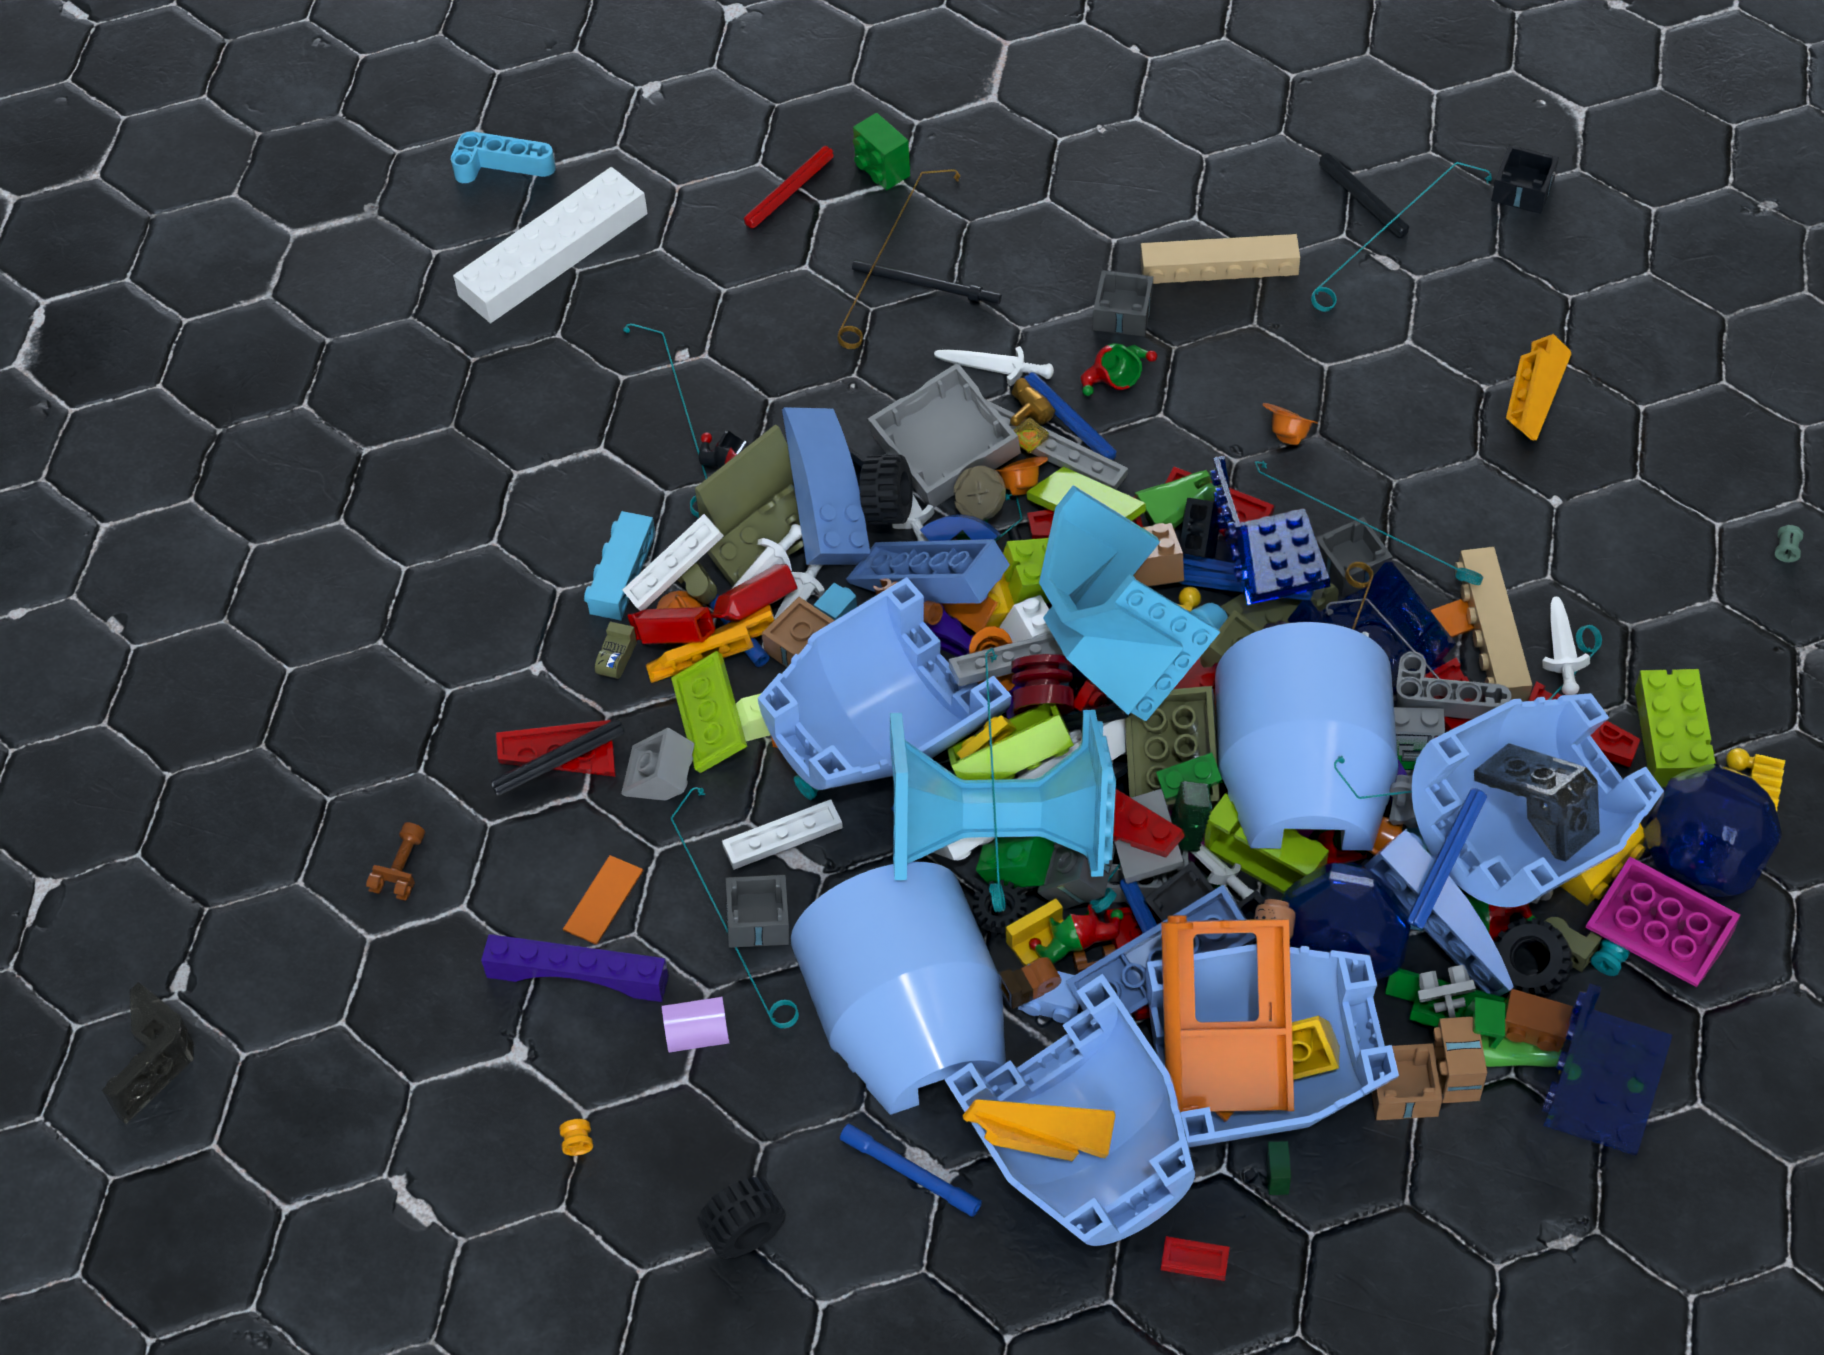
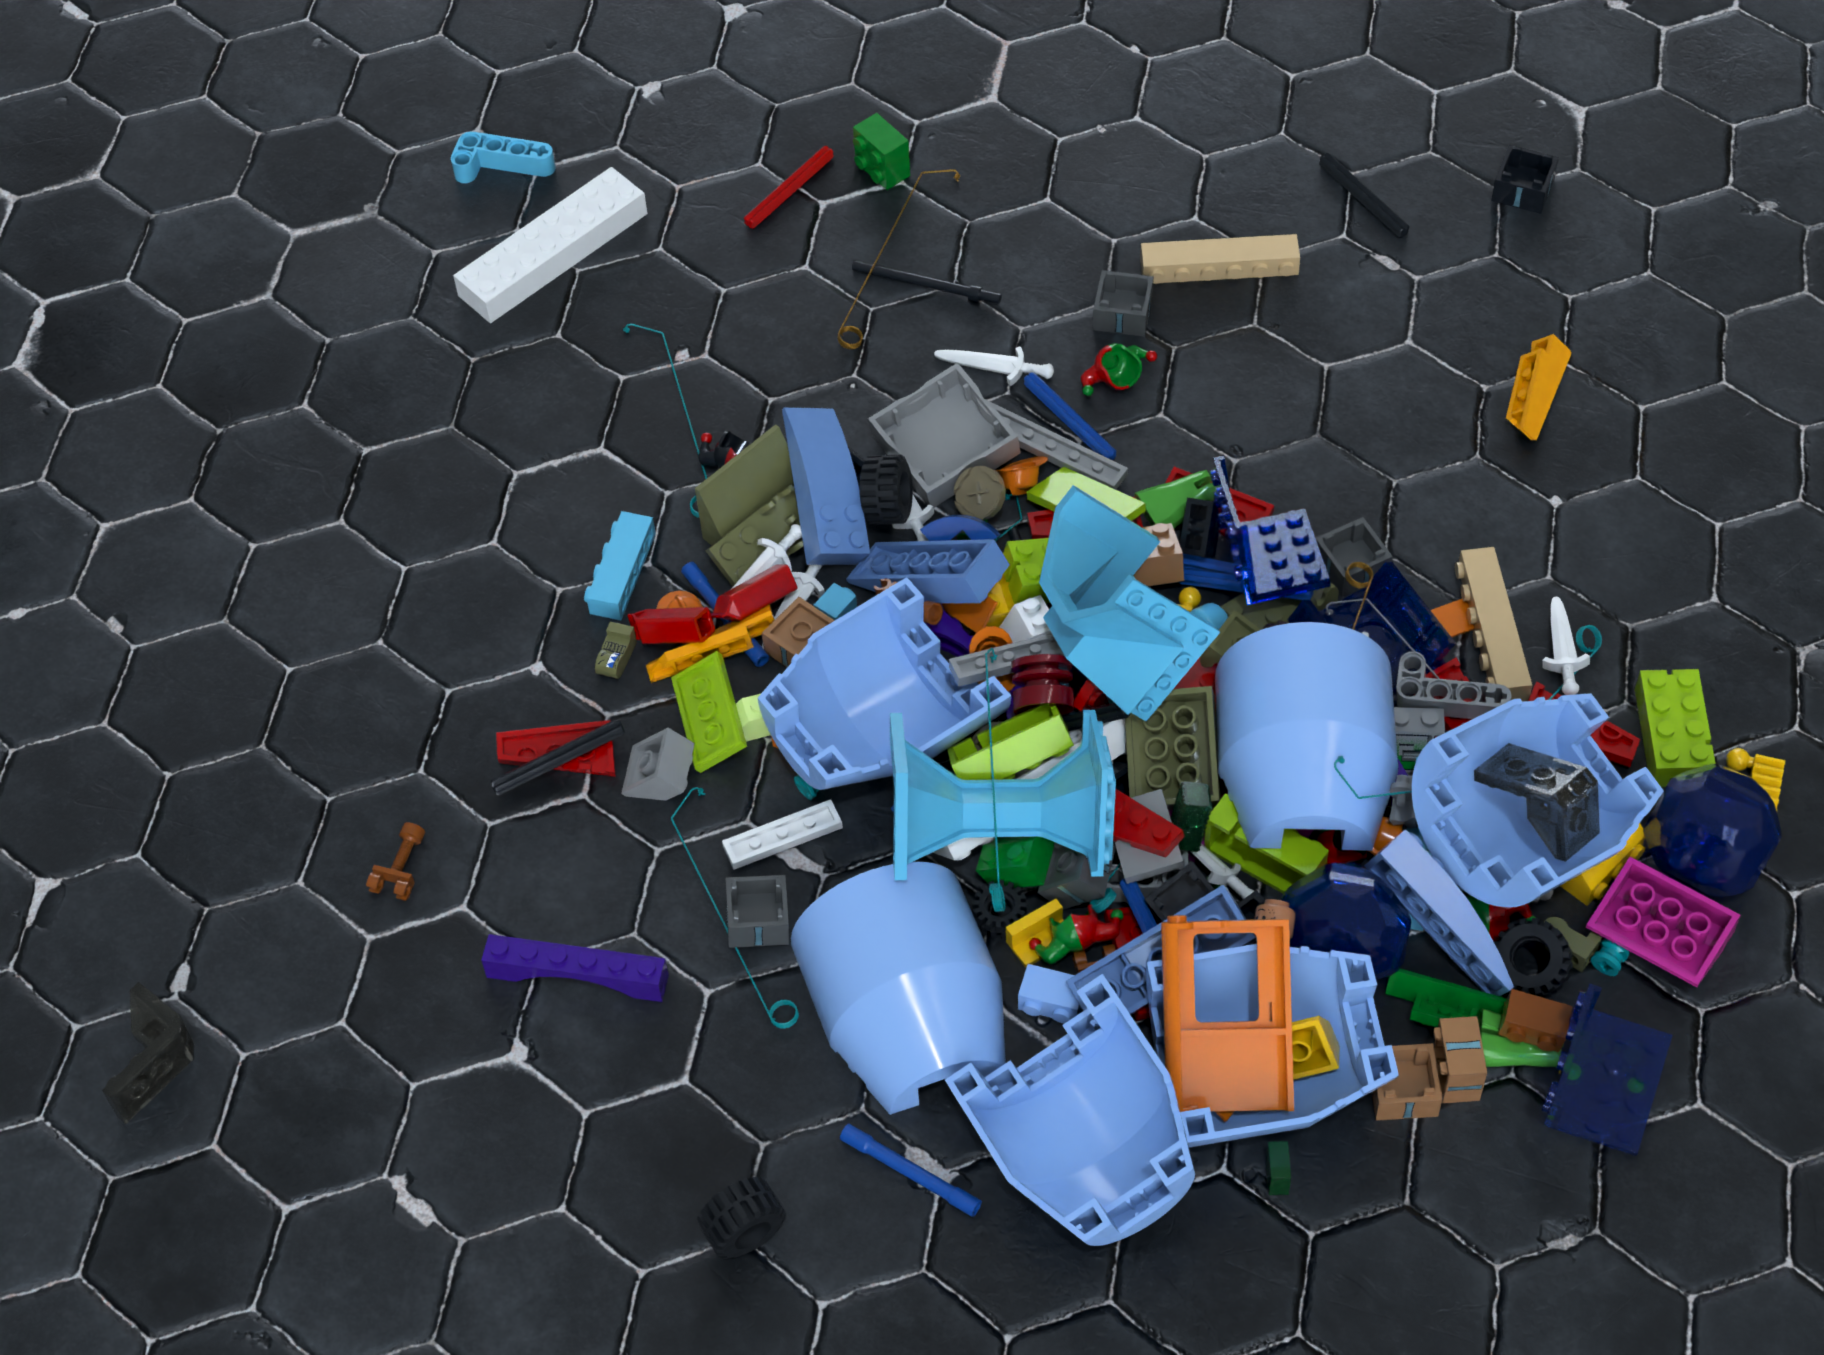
light orange wheel [559,1119,593,1156] -> none
orange piece [563,855,643,945] -> none
white plate [622,514,724,611] -> none
lavender brick [662,997,729,1052] -> none
olive leg [677,560,717,604] -> none
yellow plate [957,715,1016,759] -> none
light orange wedge [963,1099,1115,1161] -> none
leg [999,957,1062,1009] -> none
pearl gold piece [1010,378,1055,426] -> none
clear yellow tile [1013,417,1049,453] -> none
green plate [1156,752,1223,802] -> none
red tile [1161,1236,1230,1281] -> none
teal piece [1255,461,1484,585] -> none
orange piece [1262,403,1318,445] -> none
teal piece [1311,162,1492,312] -> none
blue axle [1407,788,1487,929] -> none
light grey hips [1418,965,1475,1018] -> none
green panel [1465,997,1505,1049] -> none
sand green bush [1775,525,1804,563] -> none

